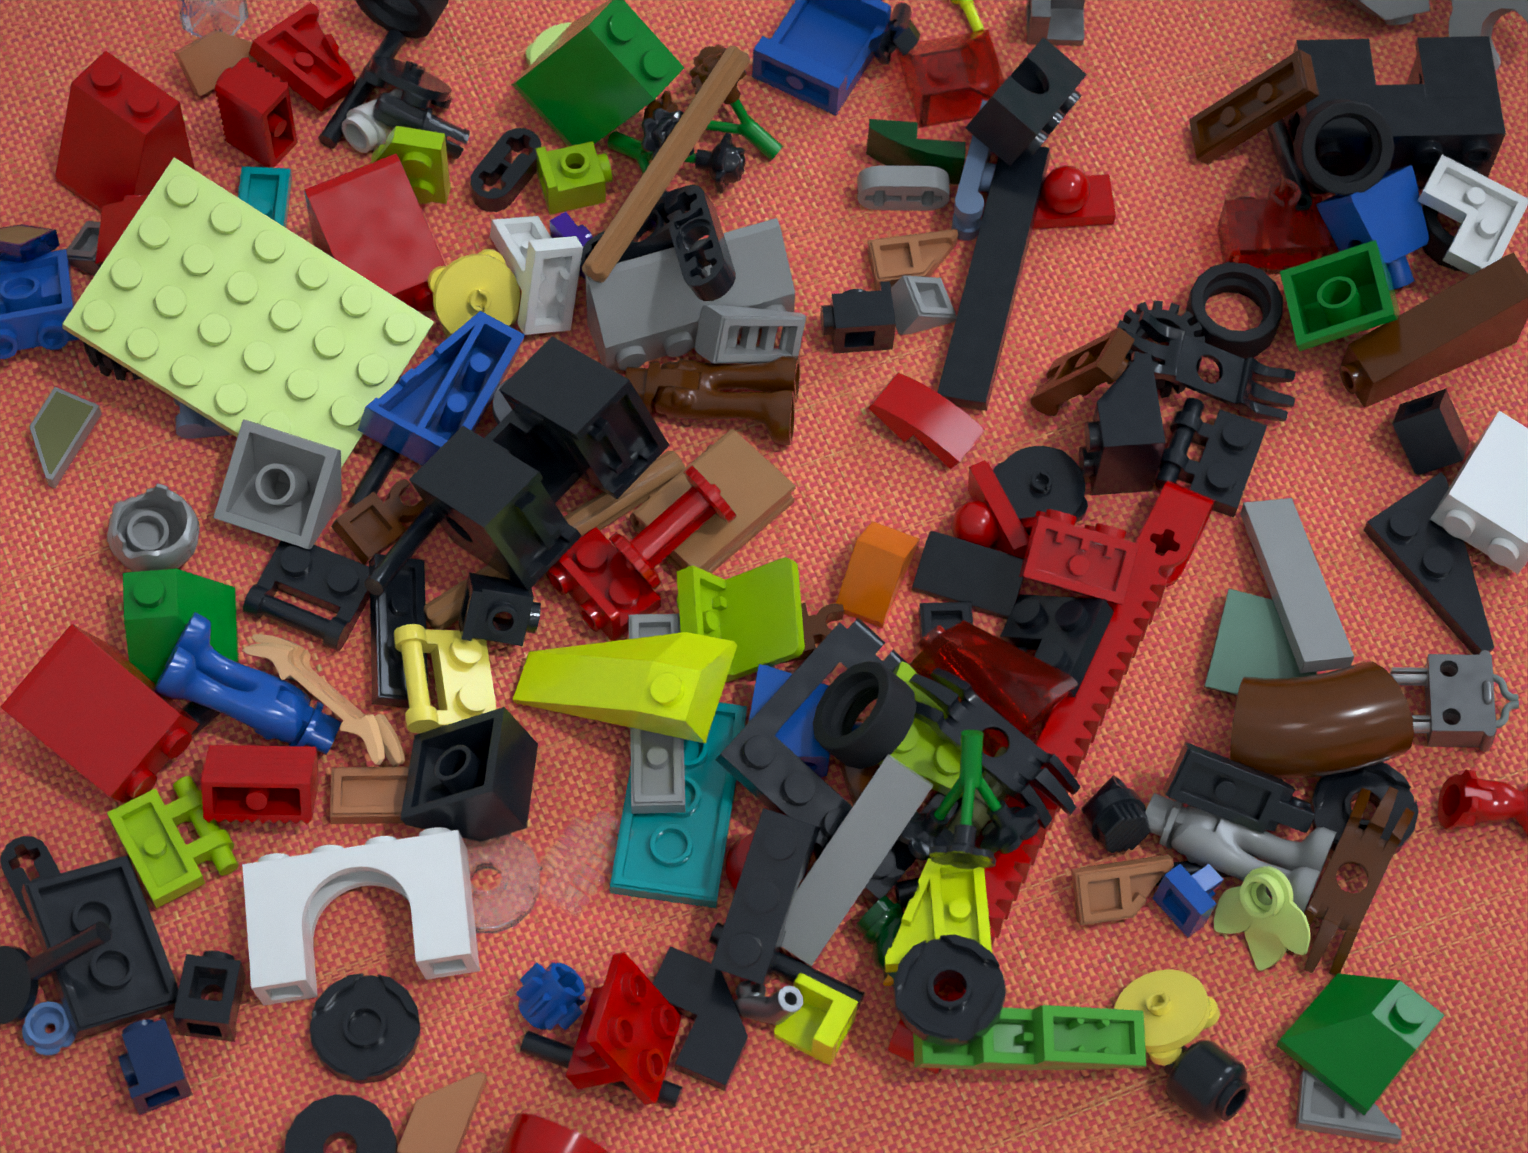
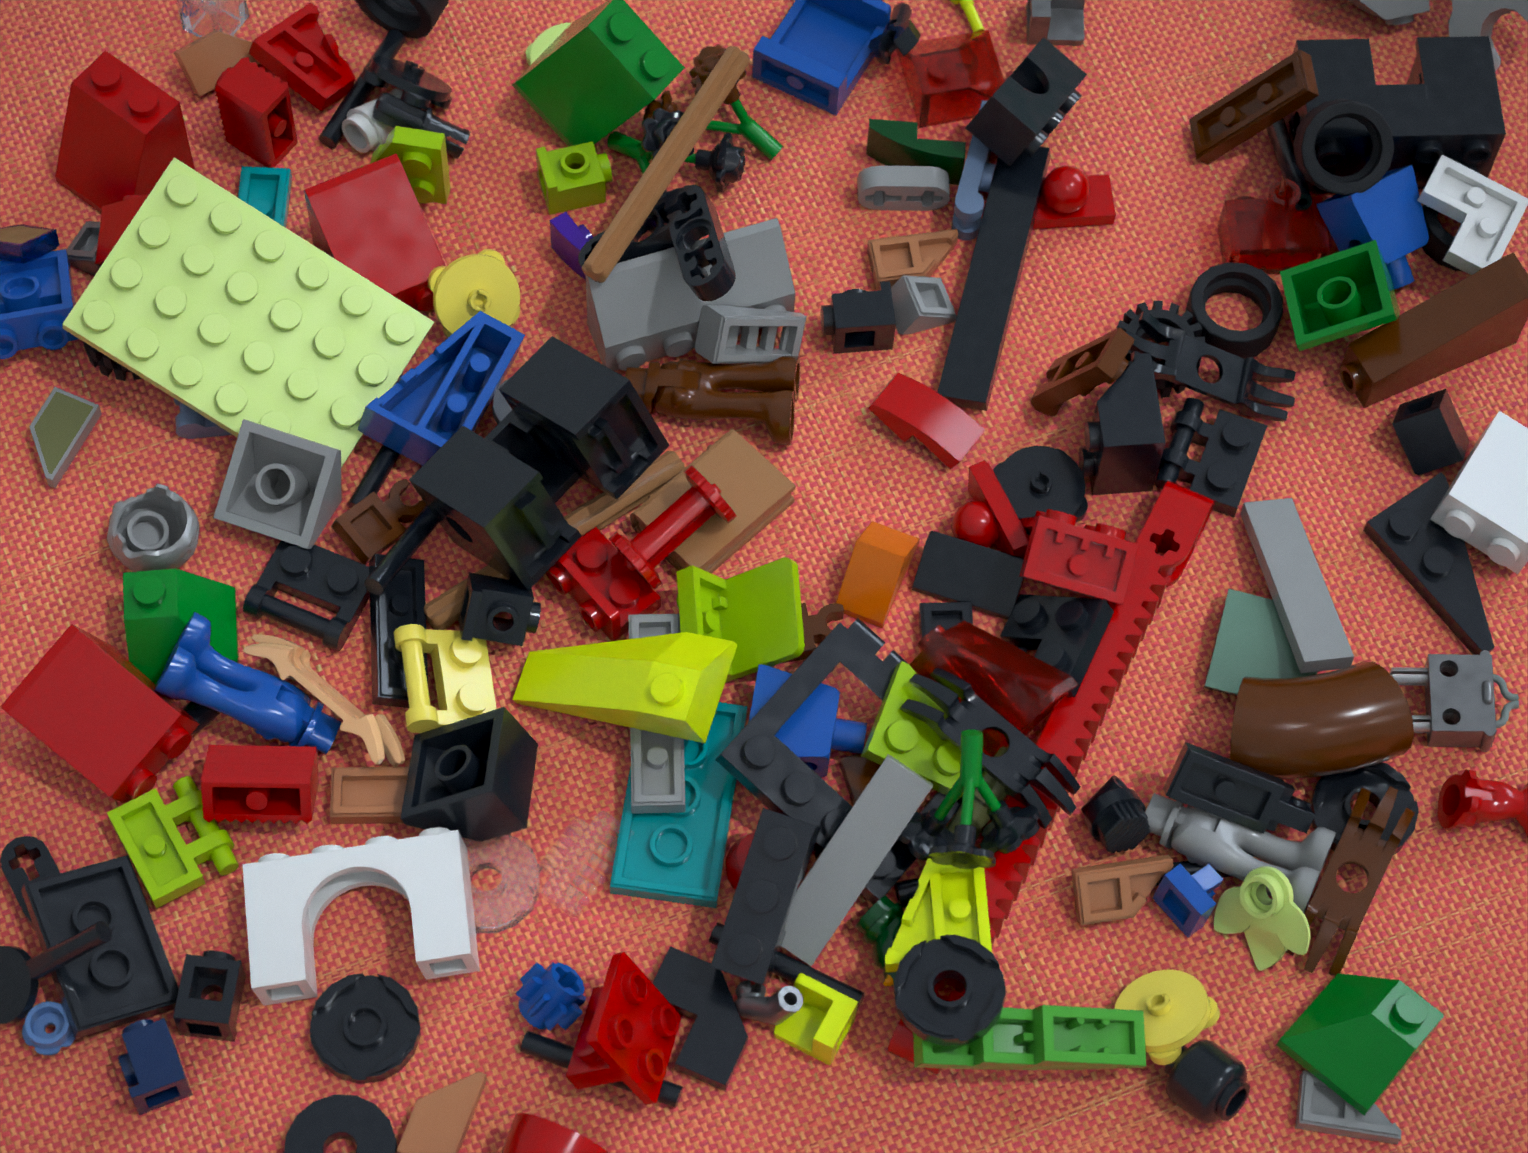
black beam [471,128,541,212] -> none
white bracket [490,216,583,335] -> none
black tyre [813,661,917,769] -> none

